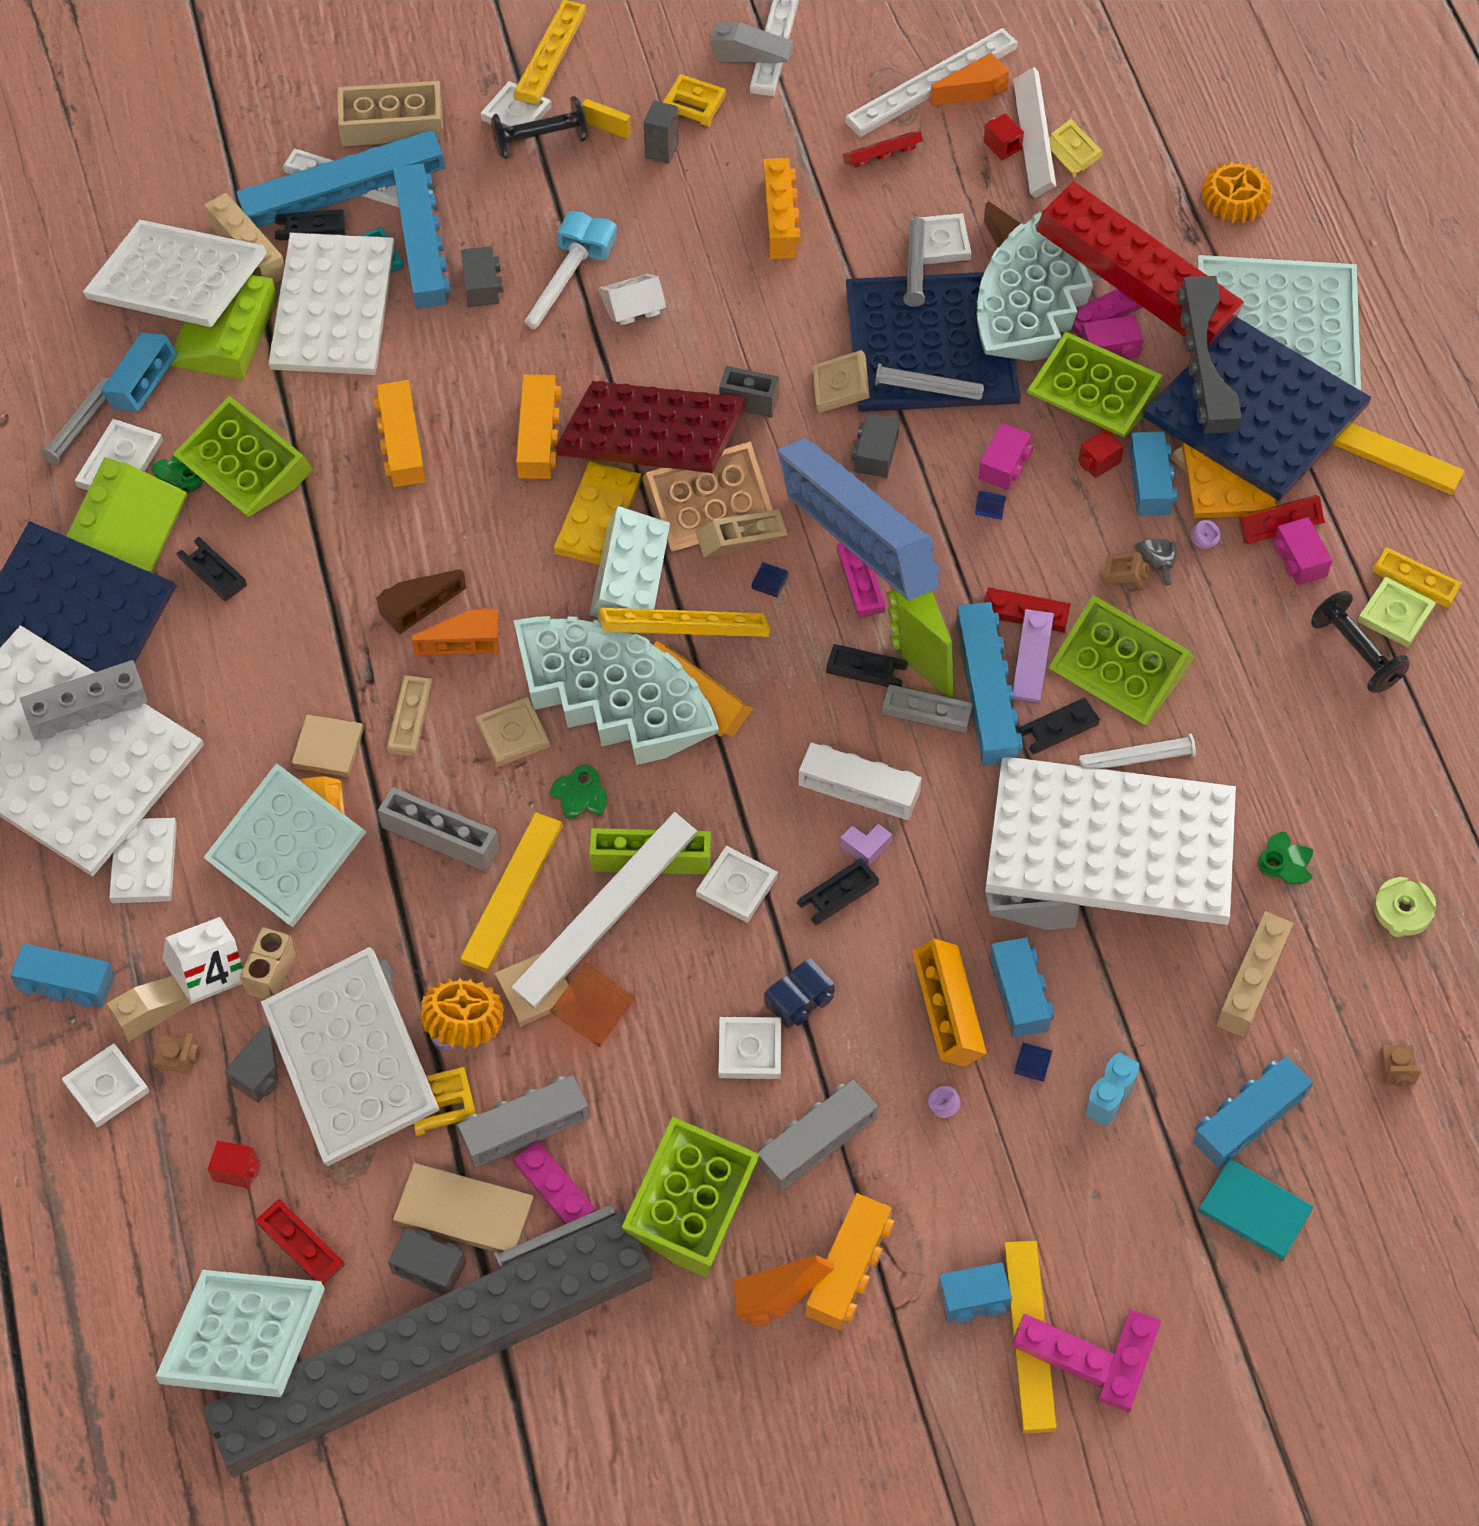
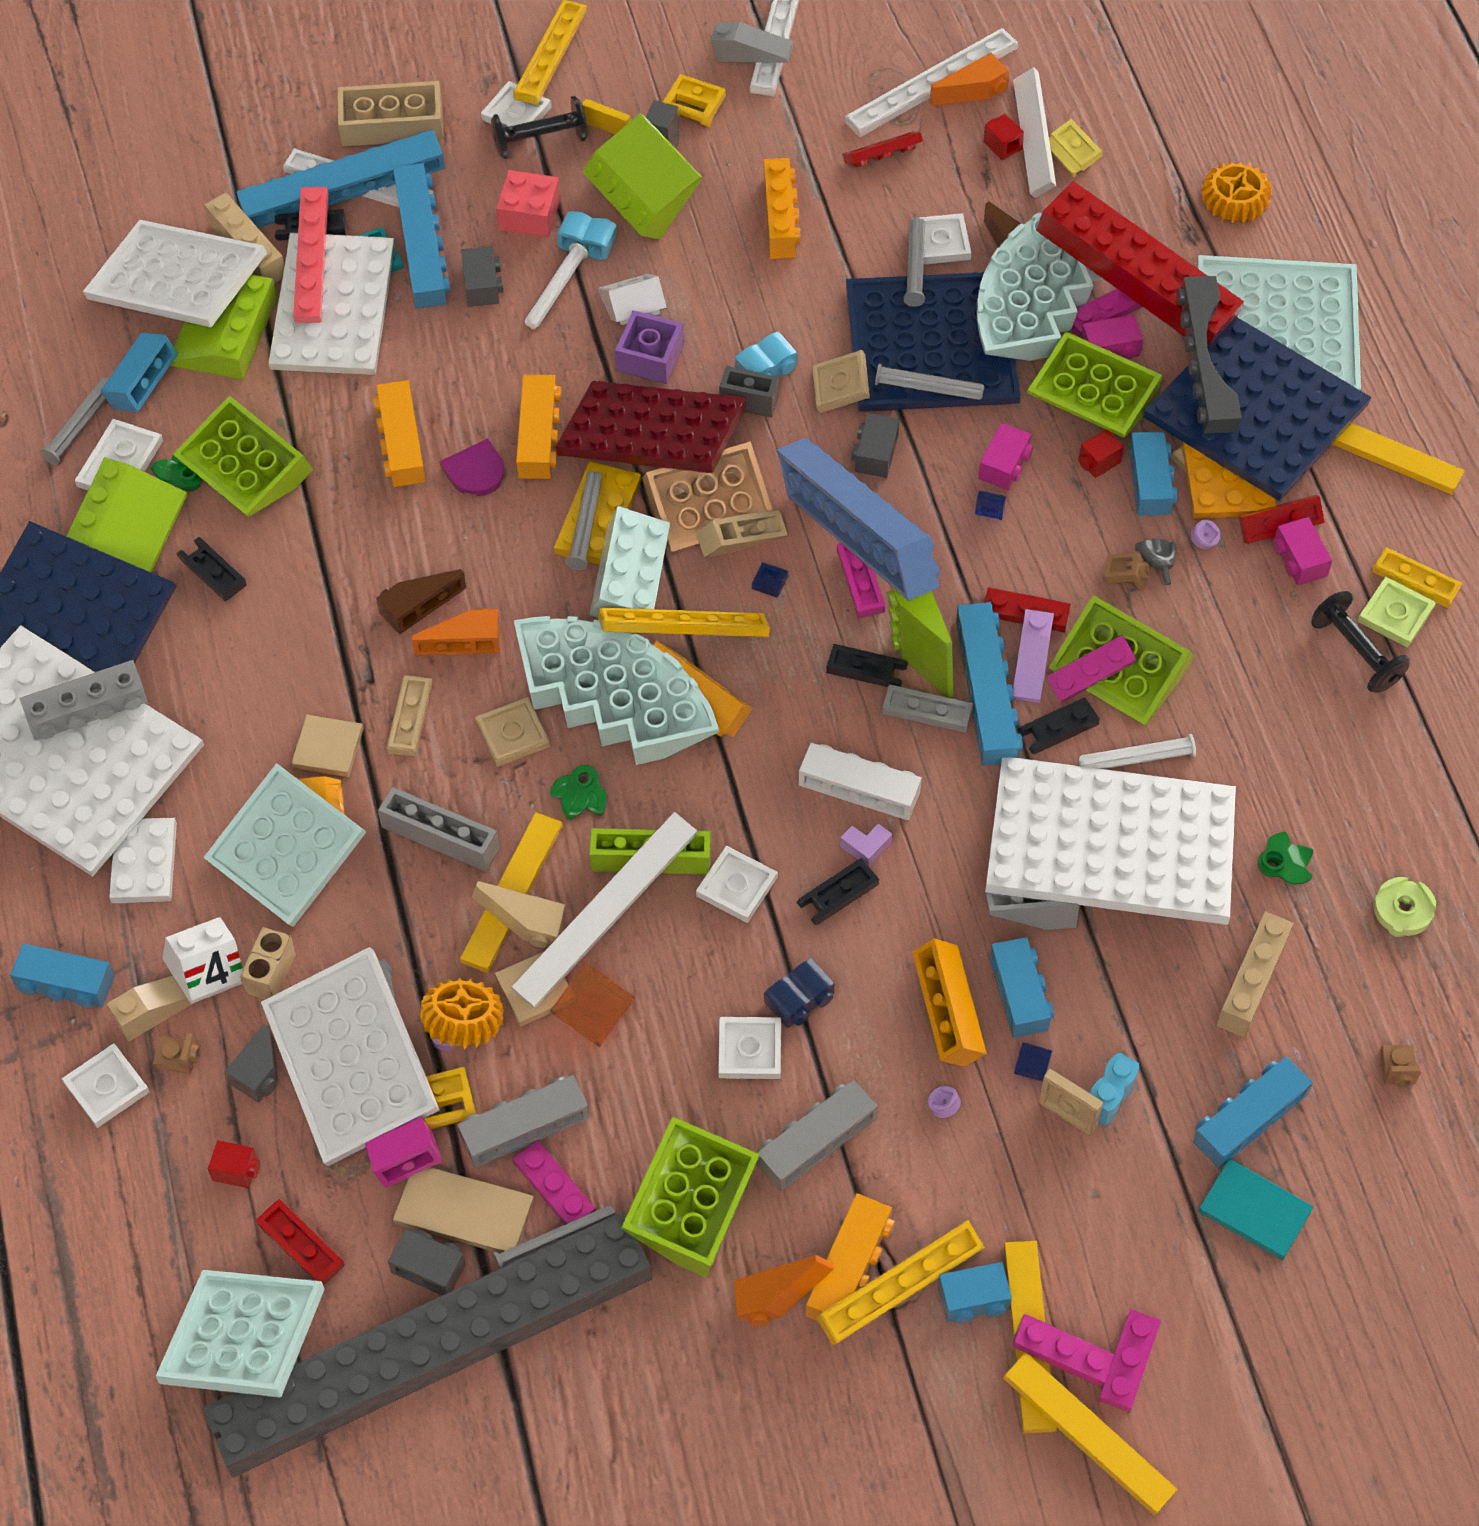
none -> coral plate [293,187,328,323]
none -> dark pink brick [365,1117,442,1188]
none -> magenta tile [440,438,505,496]
none -> tan slope [472,881,565,948]
none -> coral brick [496,170,561,237]
none -> light grey axle [565,471,602,570]
none -> lime slope [582,113,703,240]
none -> medium lavender brick [615,310,684,384]
none -> medium azure brick [735,332,797,376]
none -> yellow tile [816,1220,985,1345]
none -> yellow tile [1003,1352,1178,1516]
none -> tan tile [1039,1069,1104,1136]
none -> dark pink plate [1047,635,1137,703]

